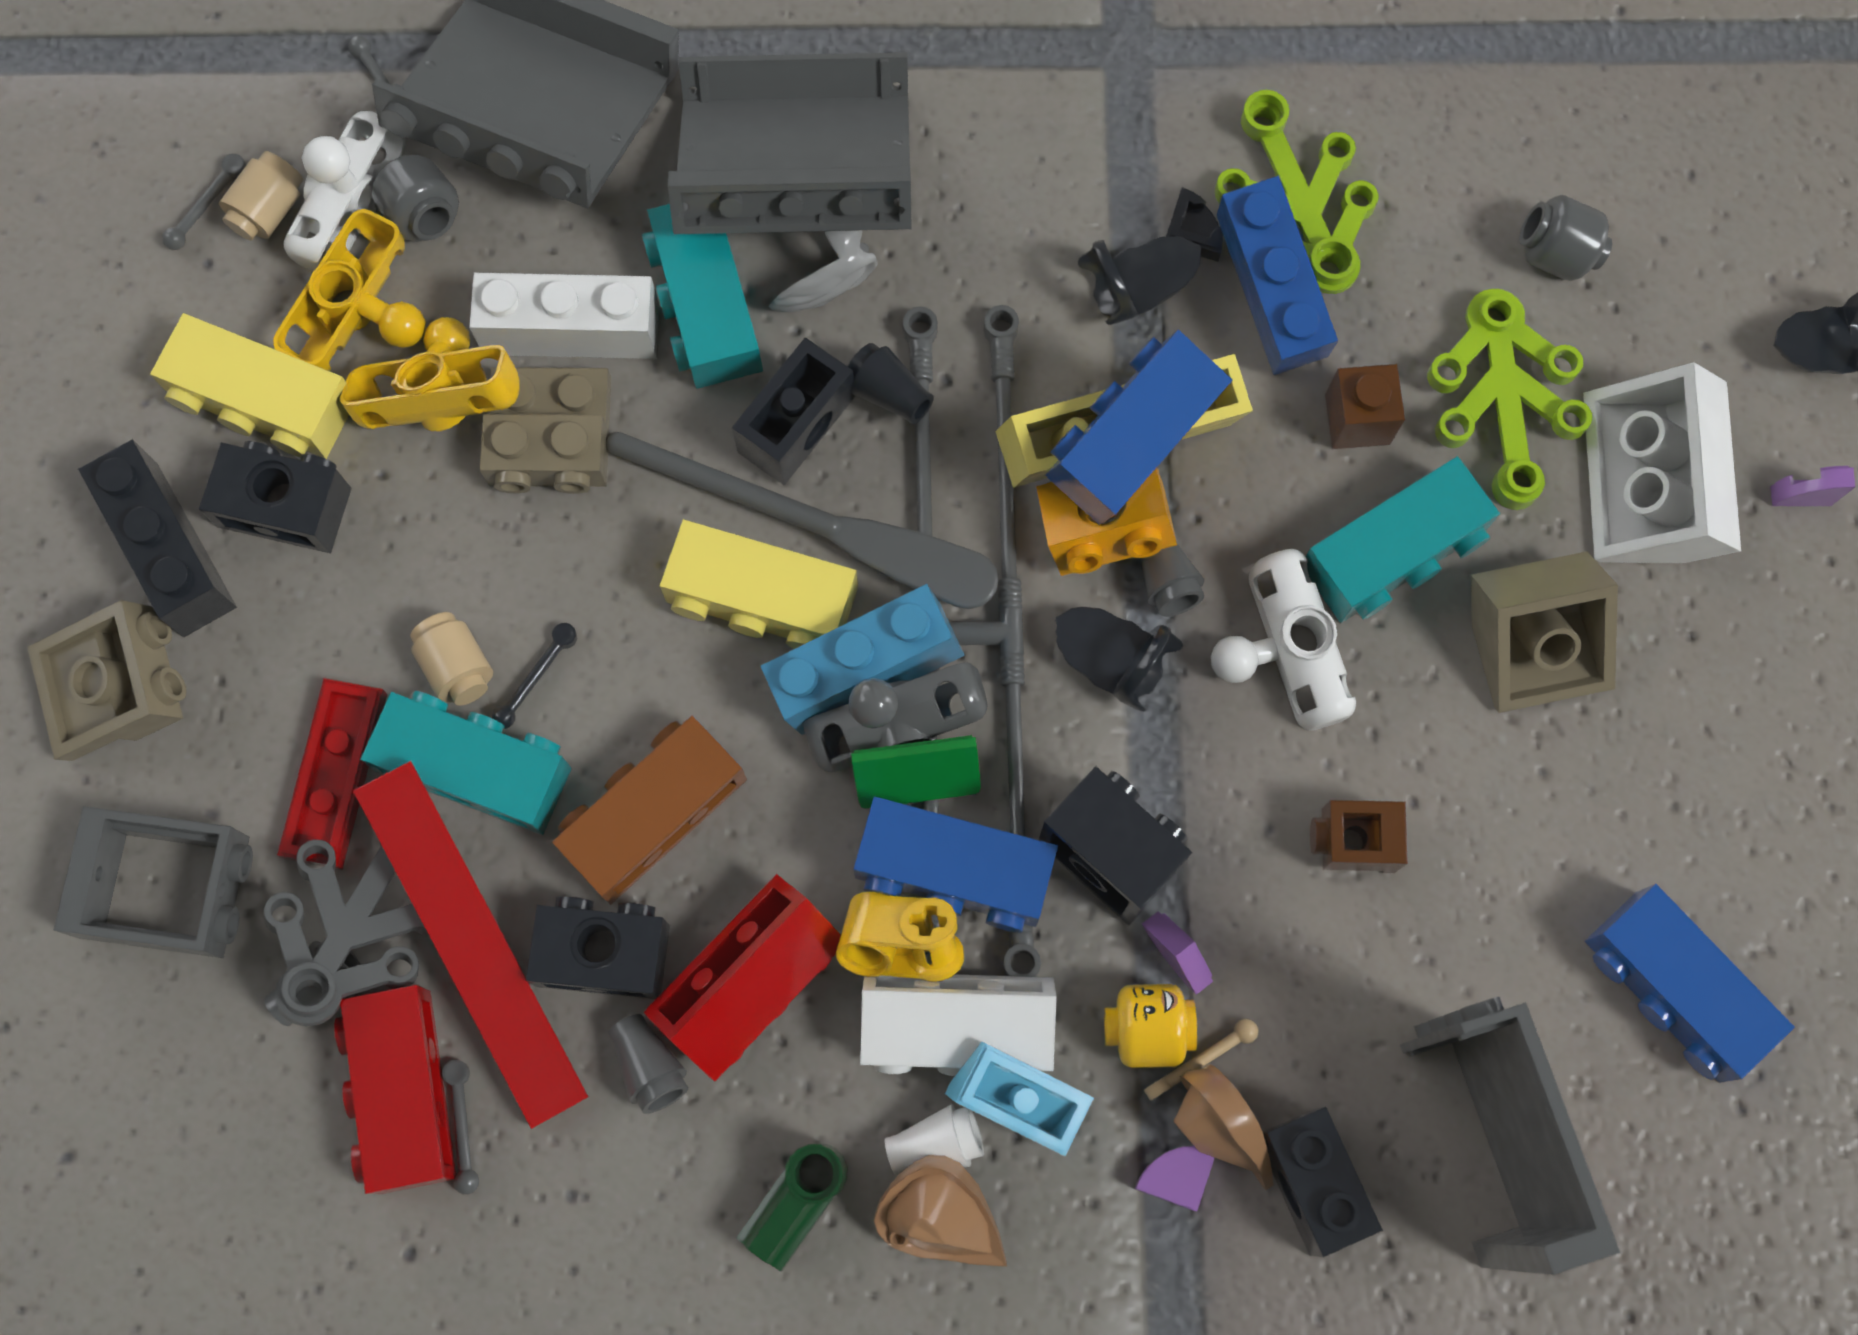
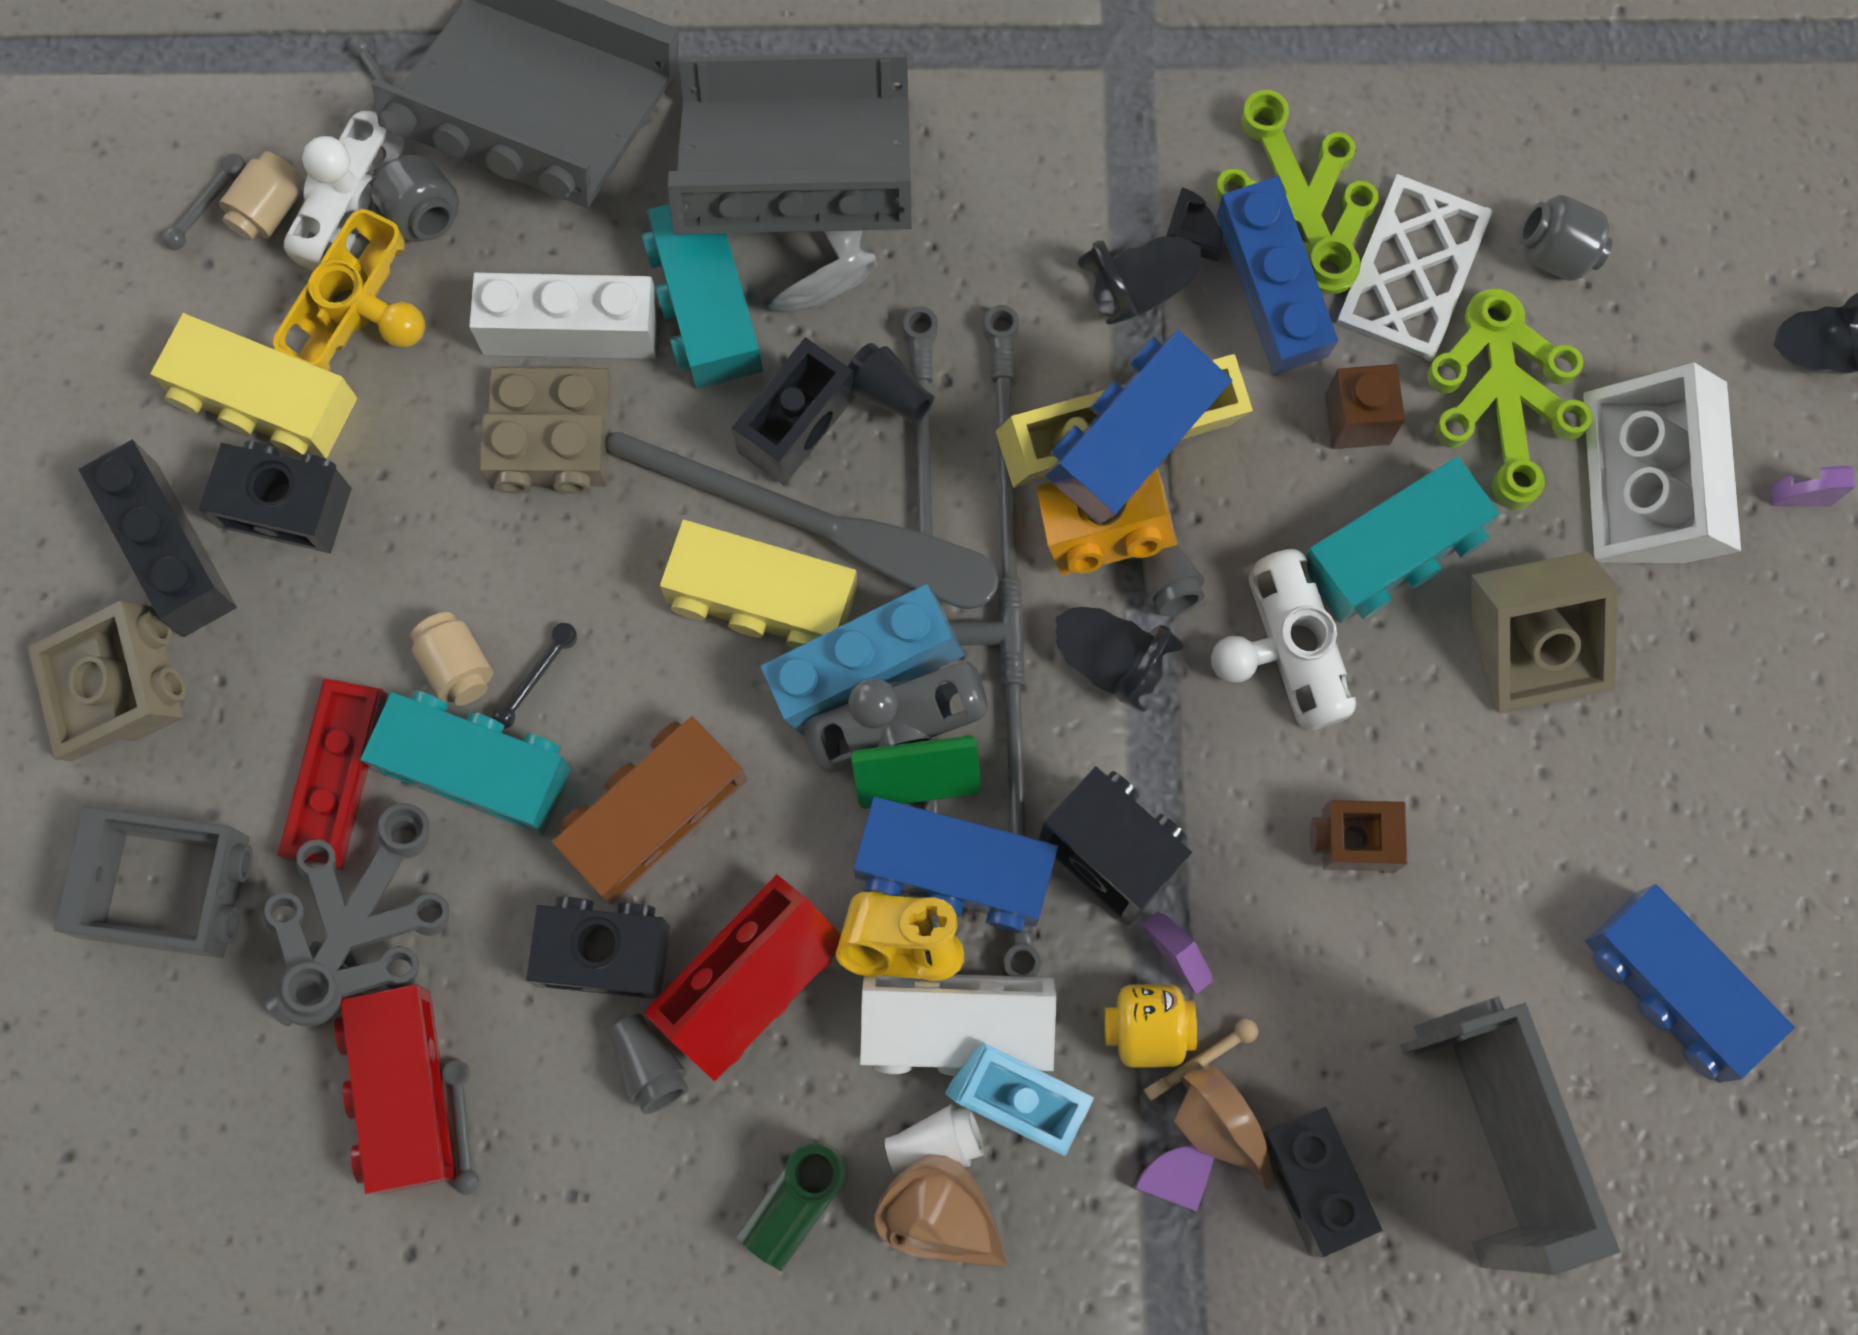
yellow piece [340,317,520,432] -> none
red tile [353,761,589,1129] -> none
none -> white window [1336,174,1492,361]

